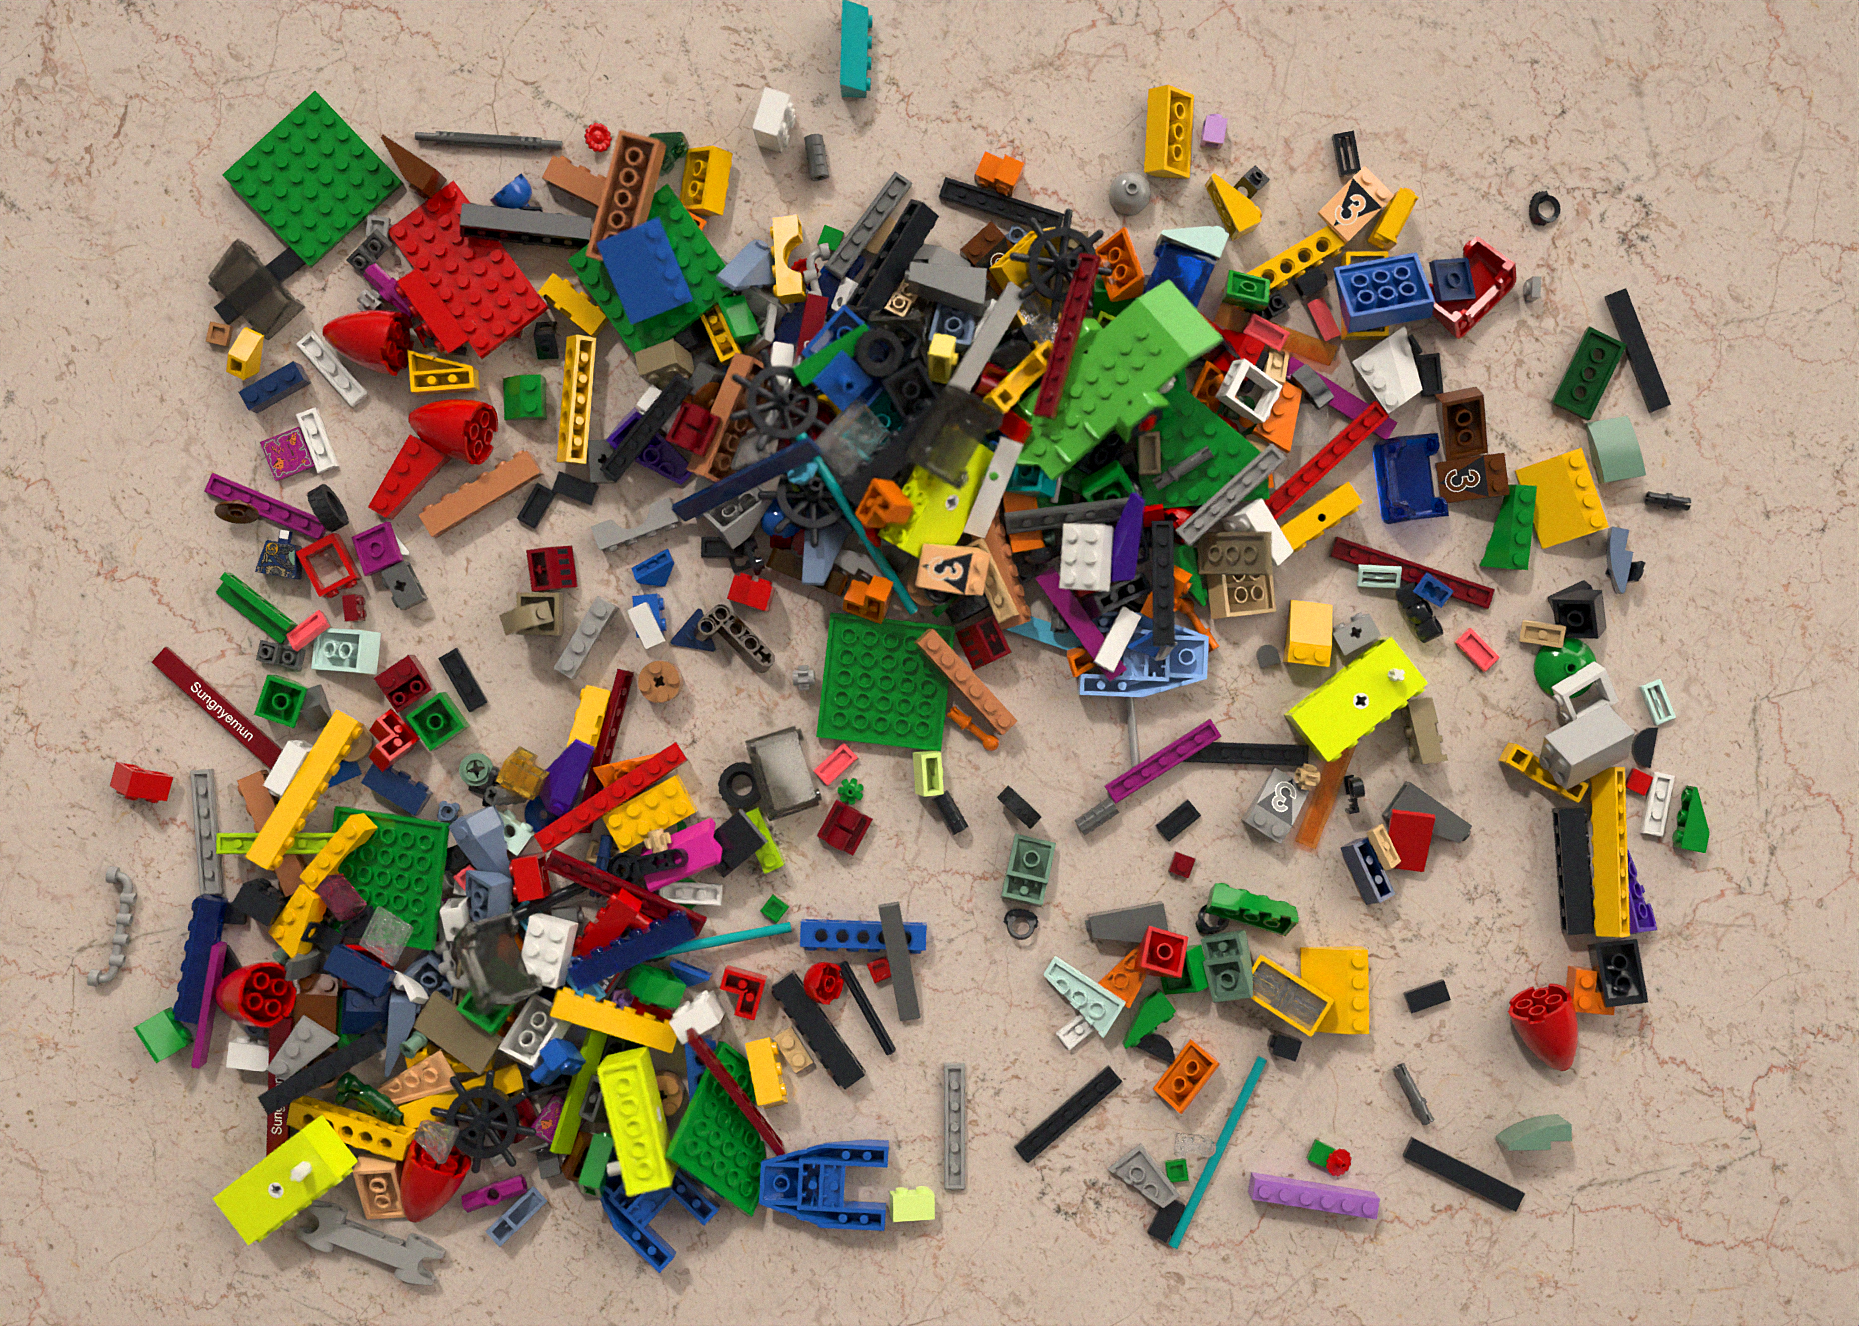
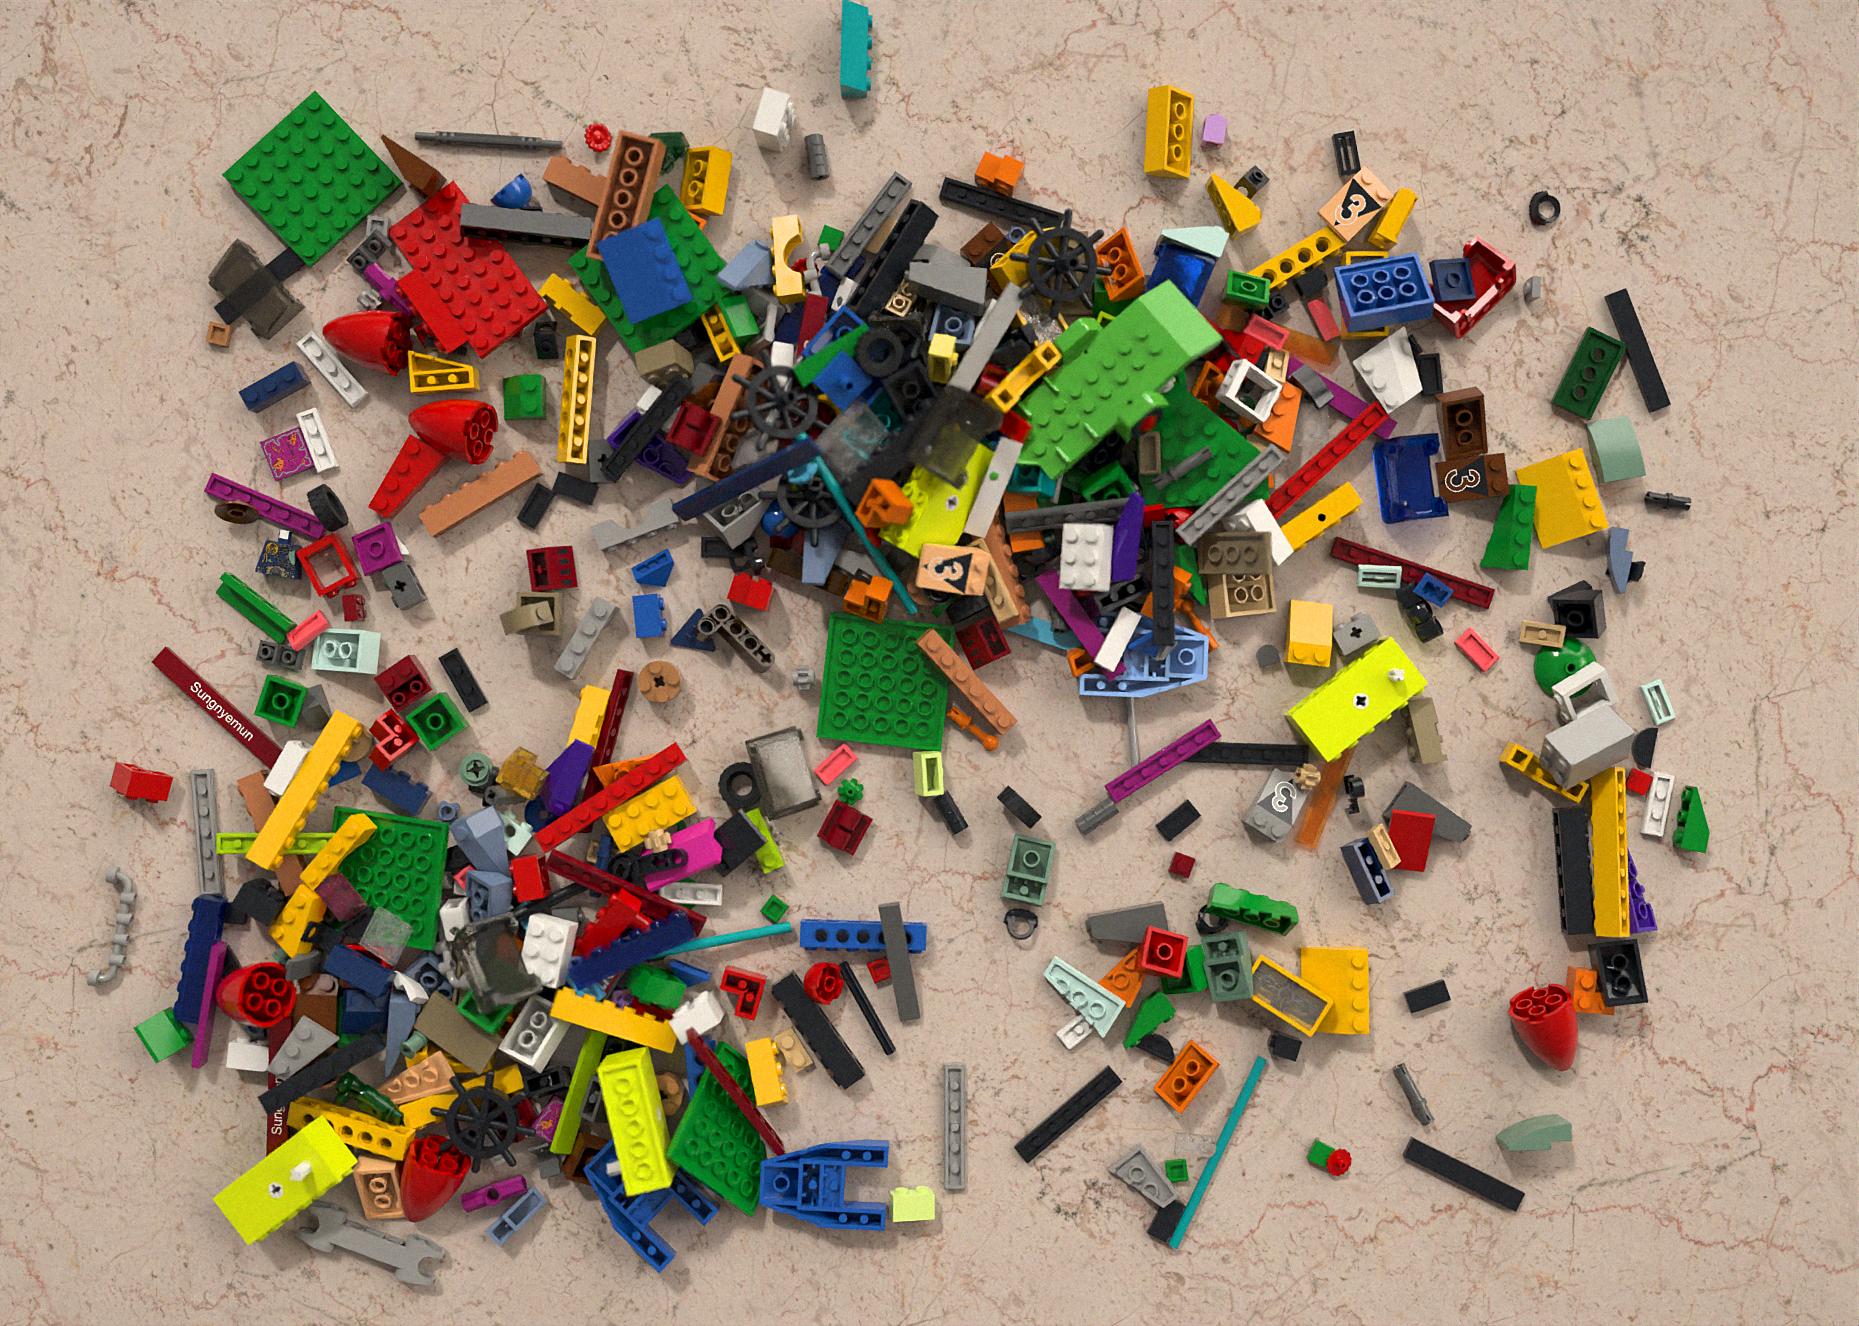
yellow slope [226,327,264,380] -> none
clear wing [414,1120,460,1164] -> none
blue brick [530,1038,586,1085] -> none
green slope [578,1132,616,1198] -> none
white slope [627,602,665,649] -> none
dark red tile [1033,253,1102,420] -> none
light grey cylinder [1108,171,1151,216] -> none
medium lavender brick [1248,1172,1380,1220] -> none

